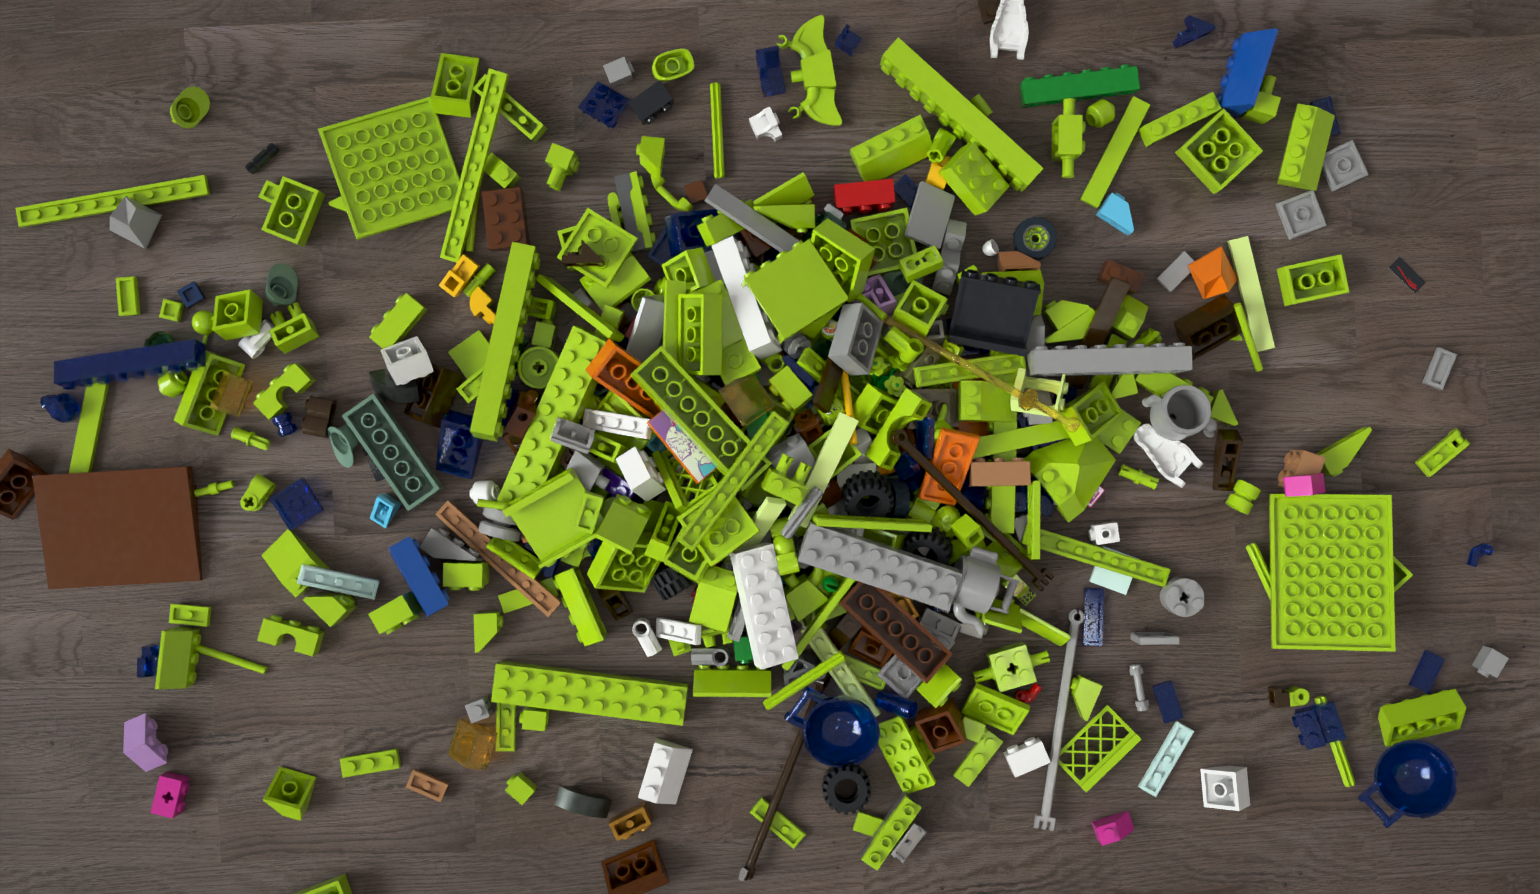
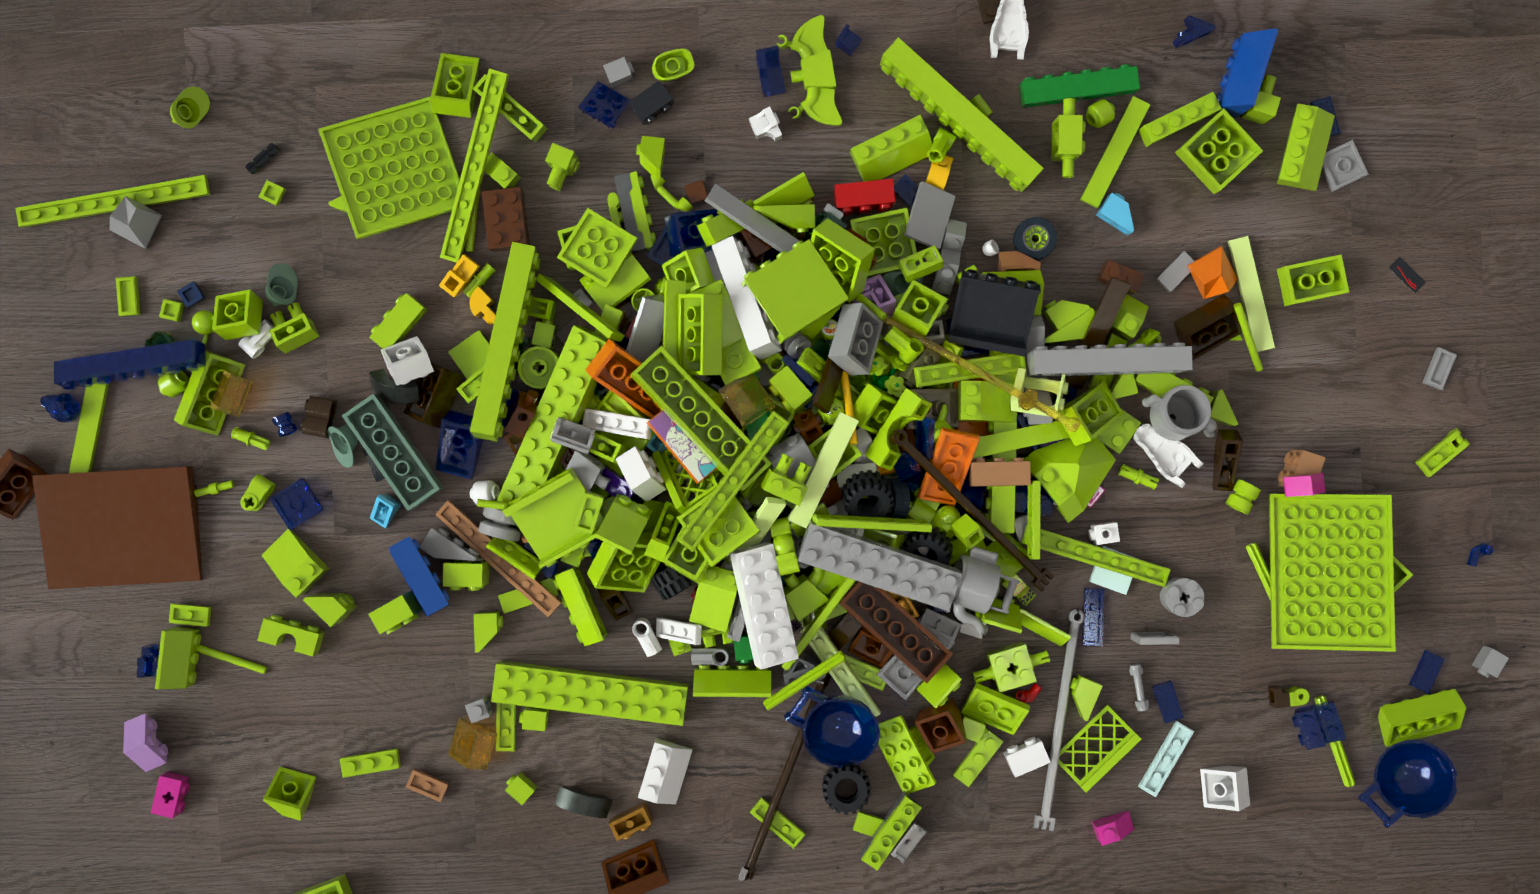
lime arch [253,363,316,420] -> none
lime brick [261,176,326,247] -> none
light aqua tile [297,564,380,600] -> none
dark brown slope [562,240,604,267] -> none
lime axle [710,83,725,179] -> none
light grey axle [781,487,823,539] -> none
green hinge [822,575,839,593] -> none
clear blue pin [875,689,918,720] -> none
lime brick [938,142,1009,216] -> none
light grey tile [1275,190,1327,240] -> none
lime slope [1316,427,1372,477] -> none

